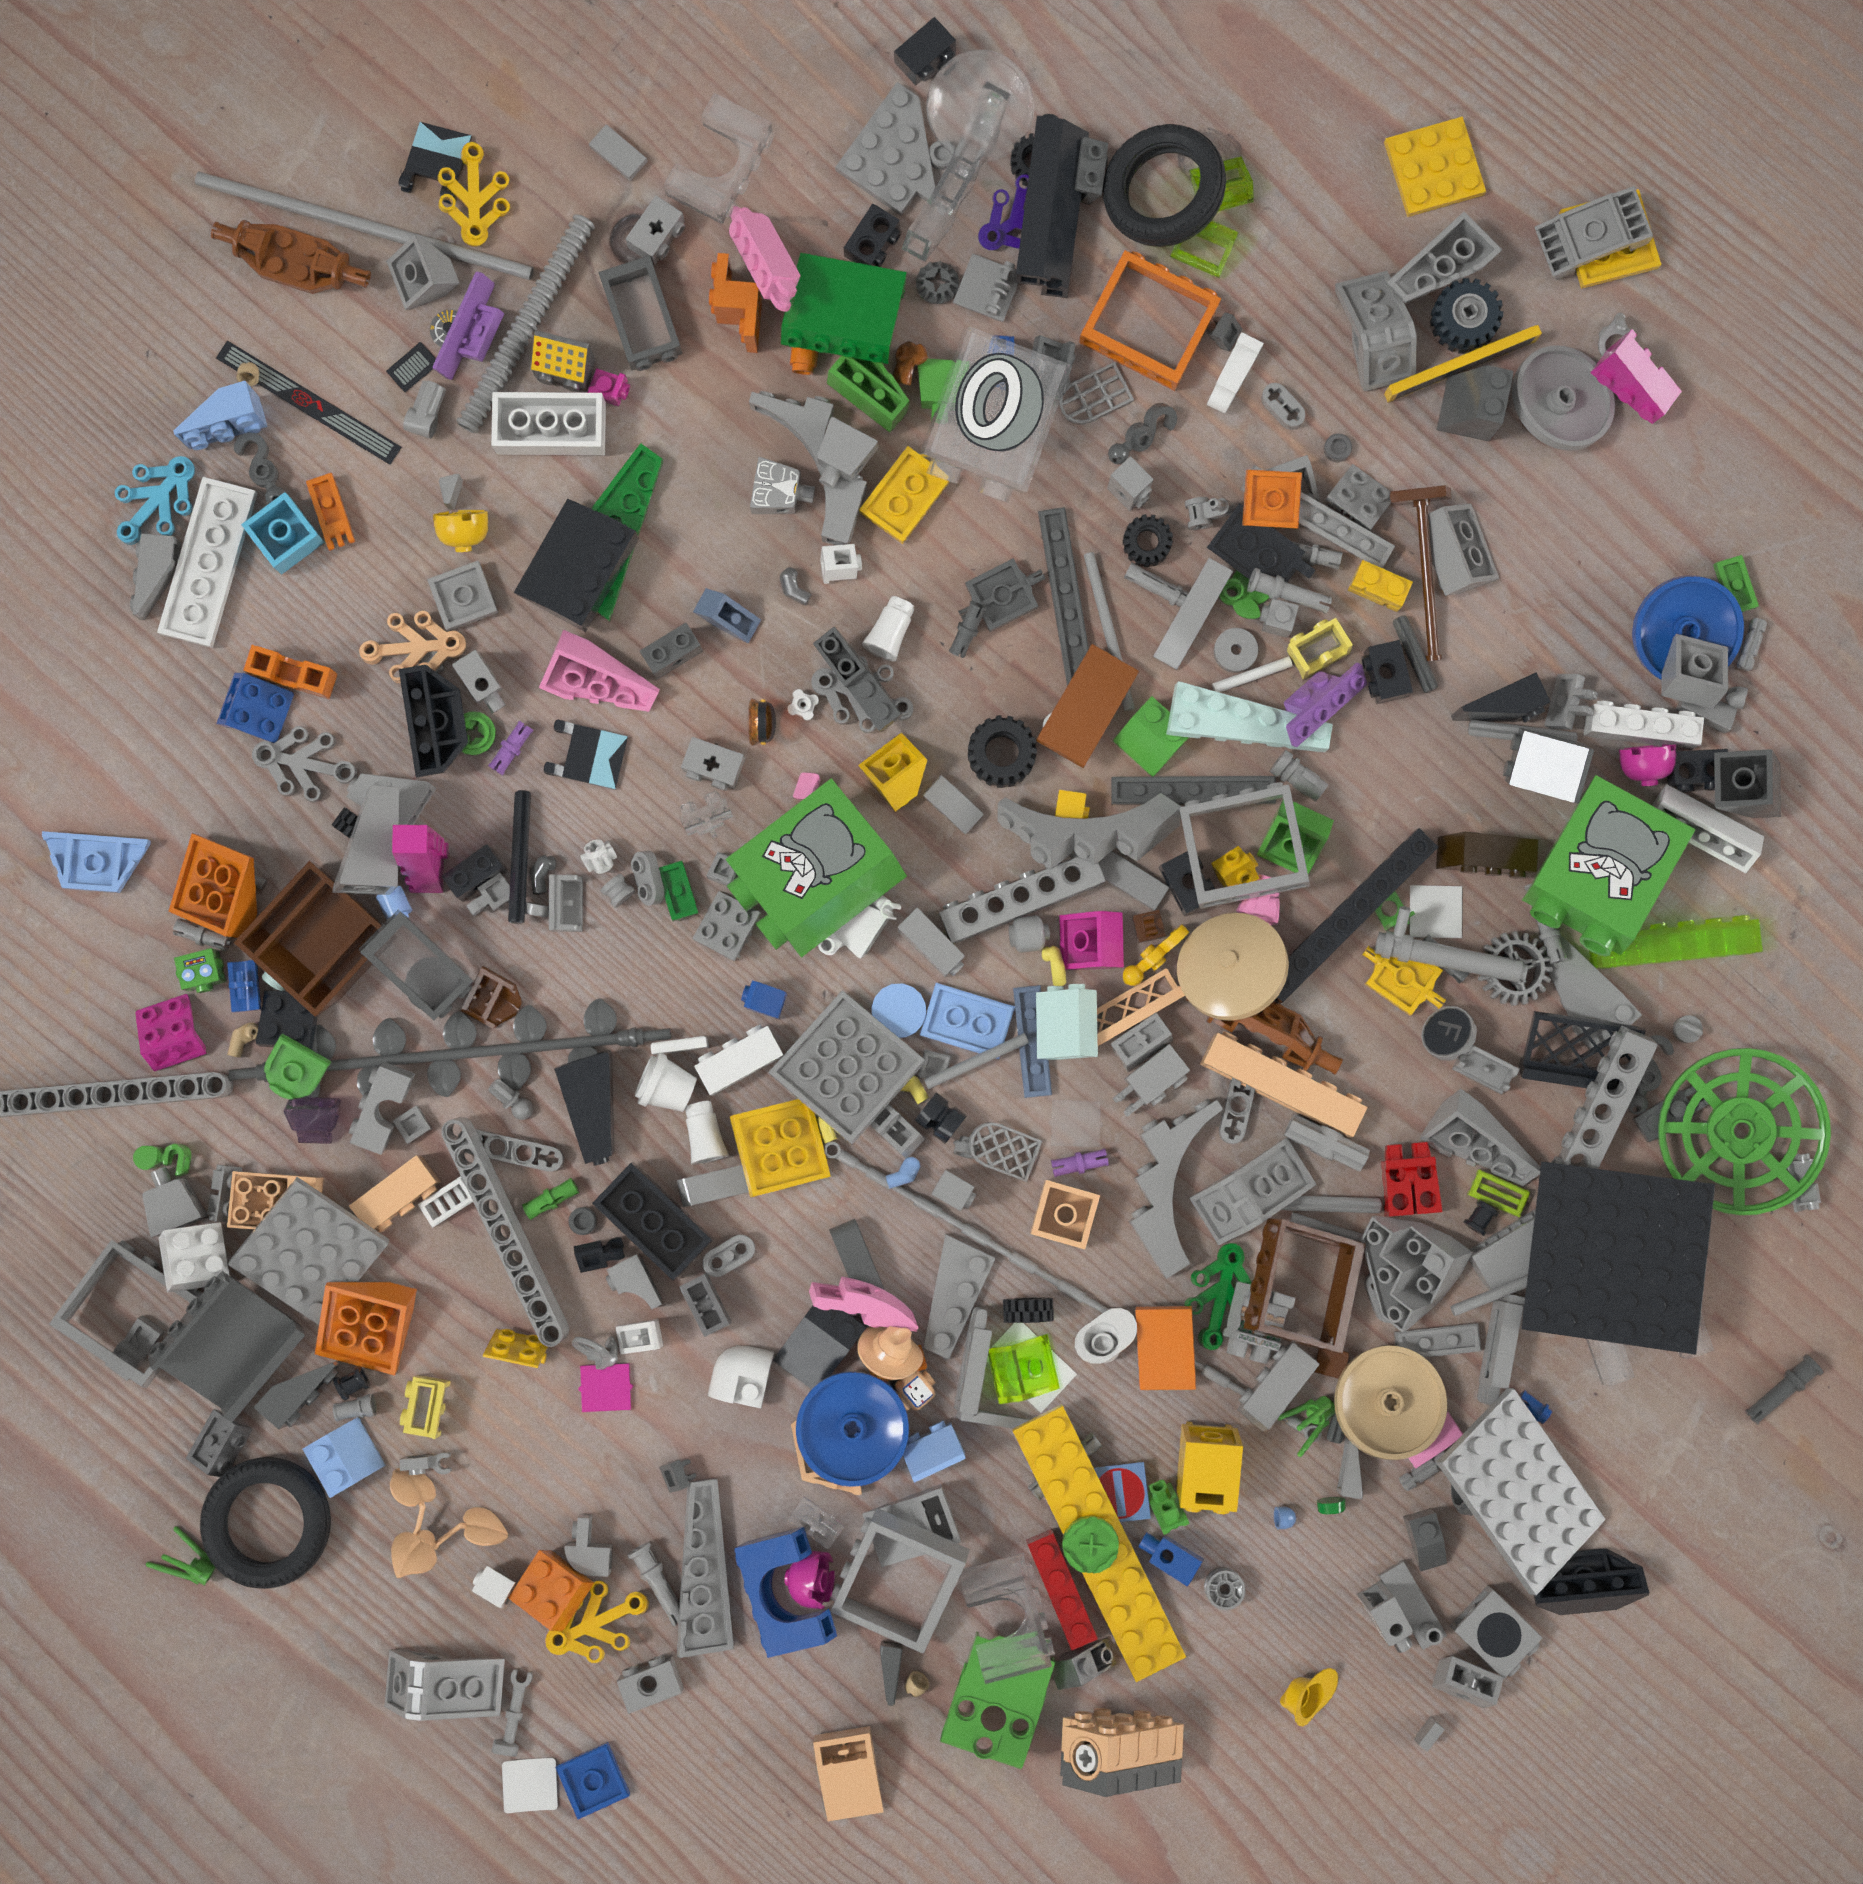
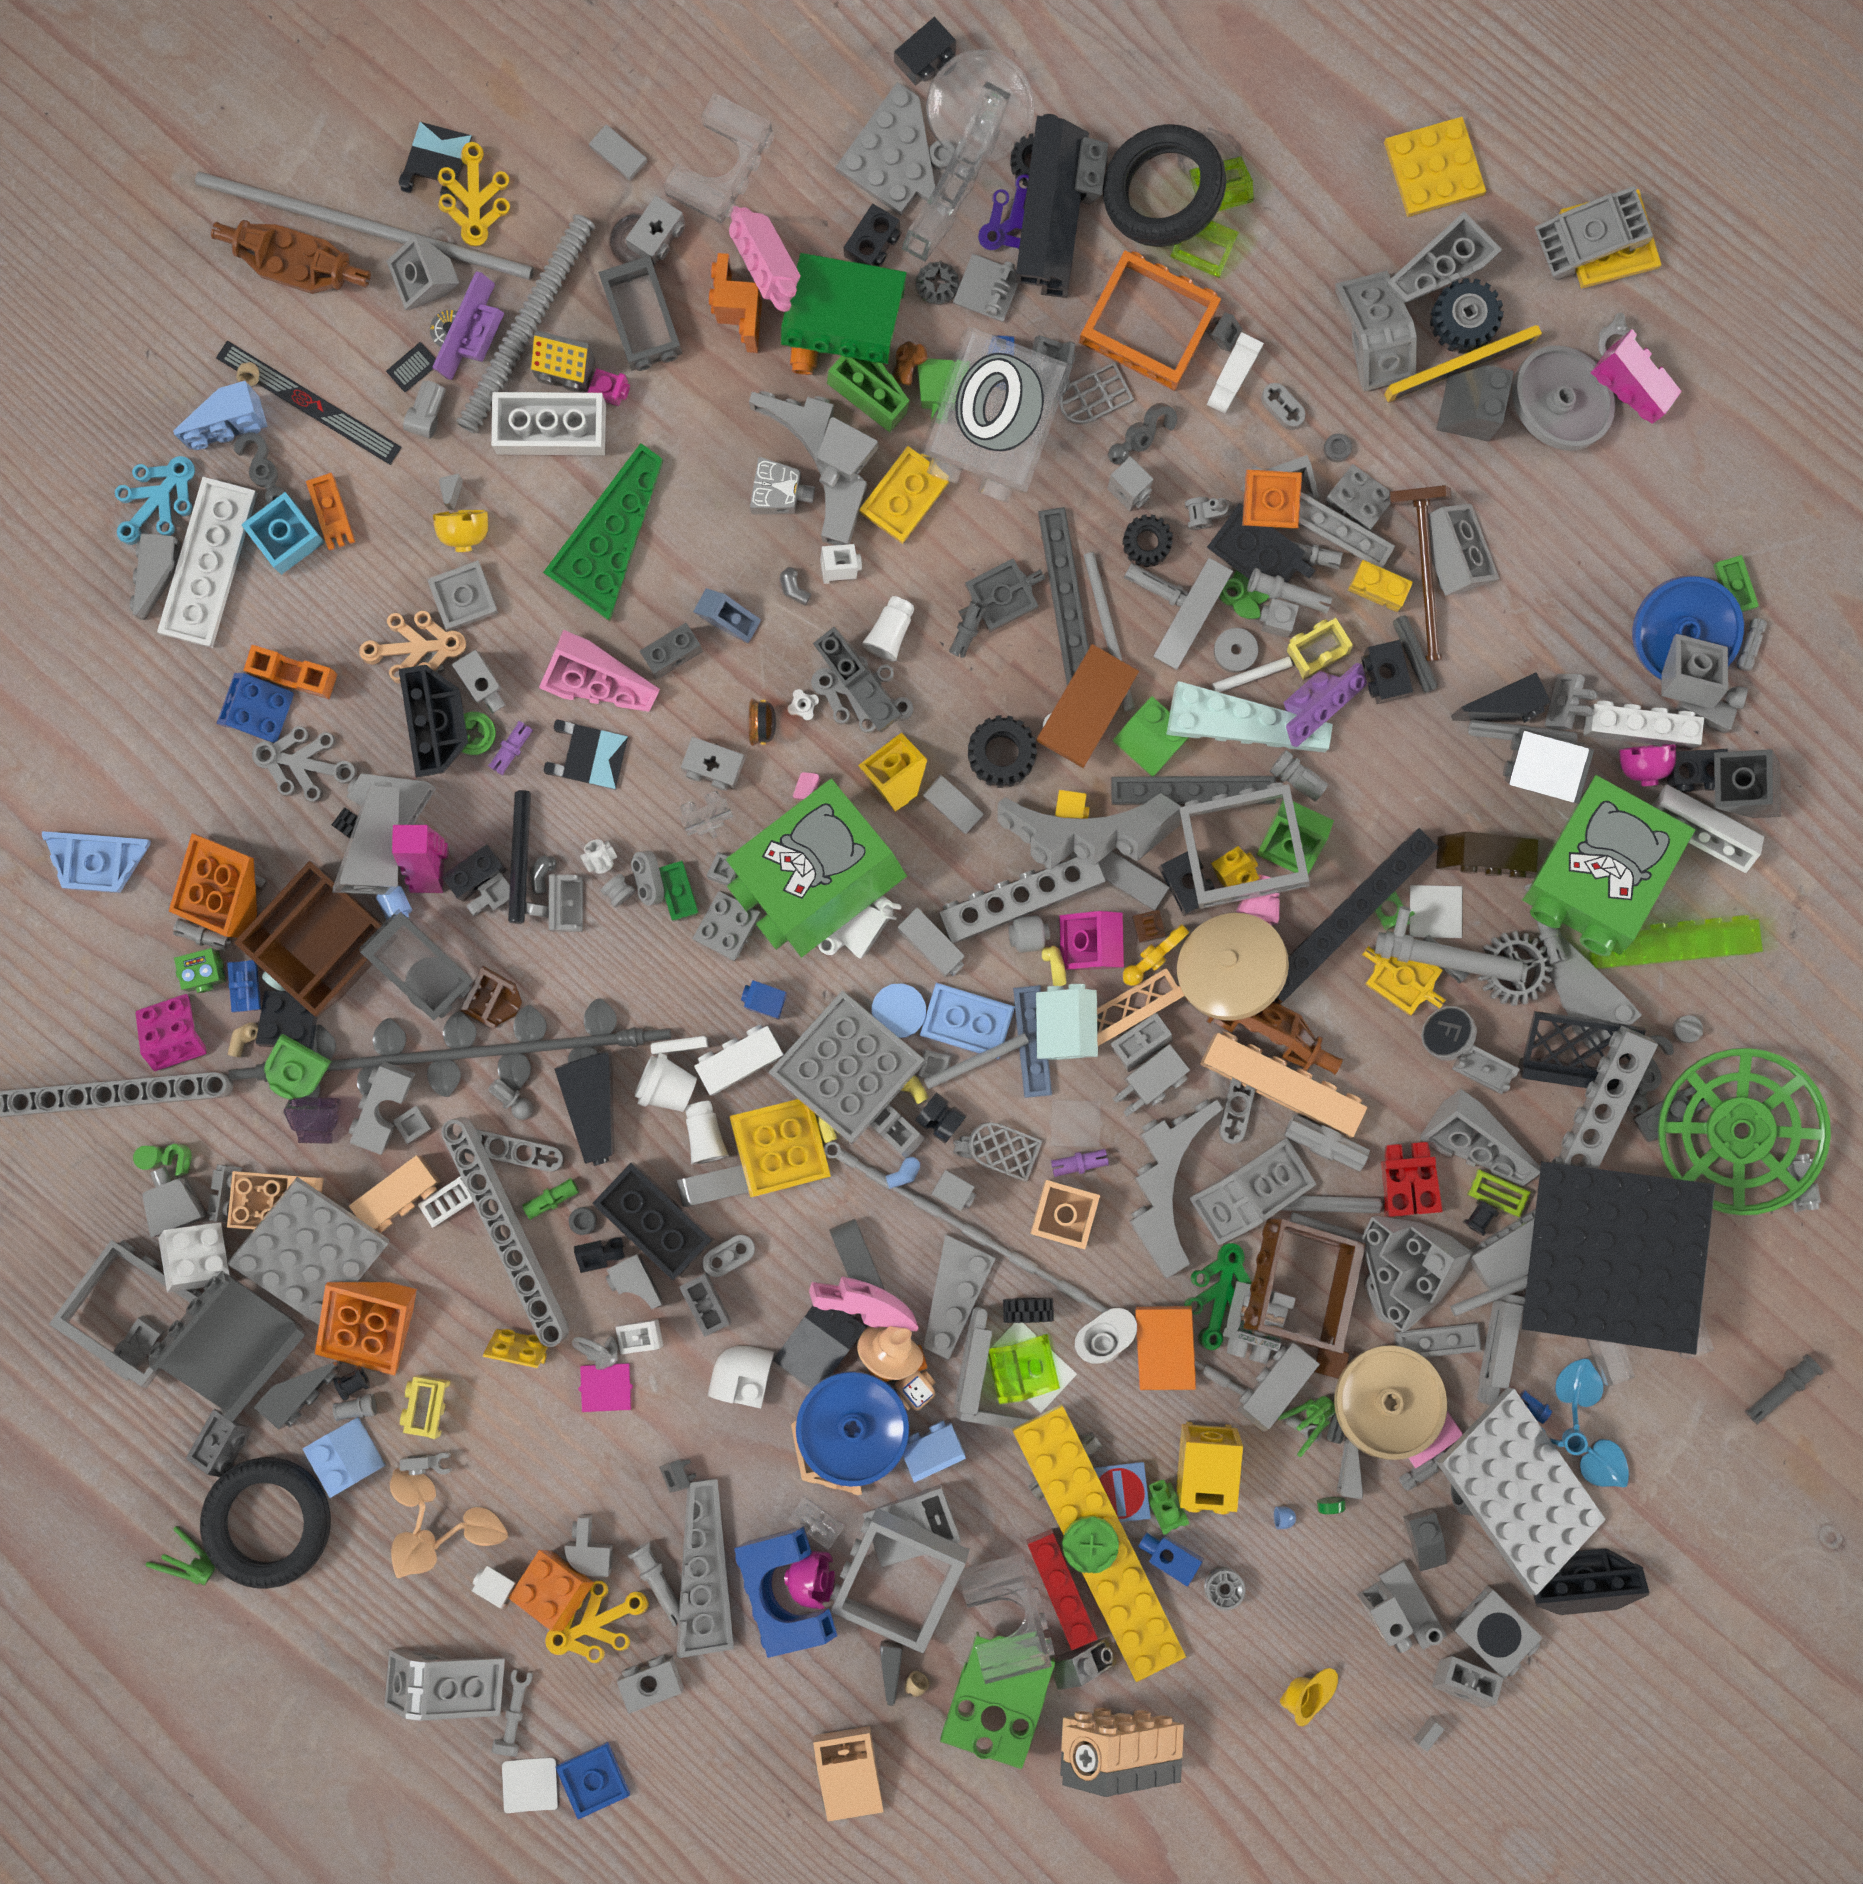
black slope [514,498,639,633] -> none
none -> dark azure plant [1541,1358,1629,1487]

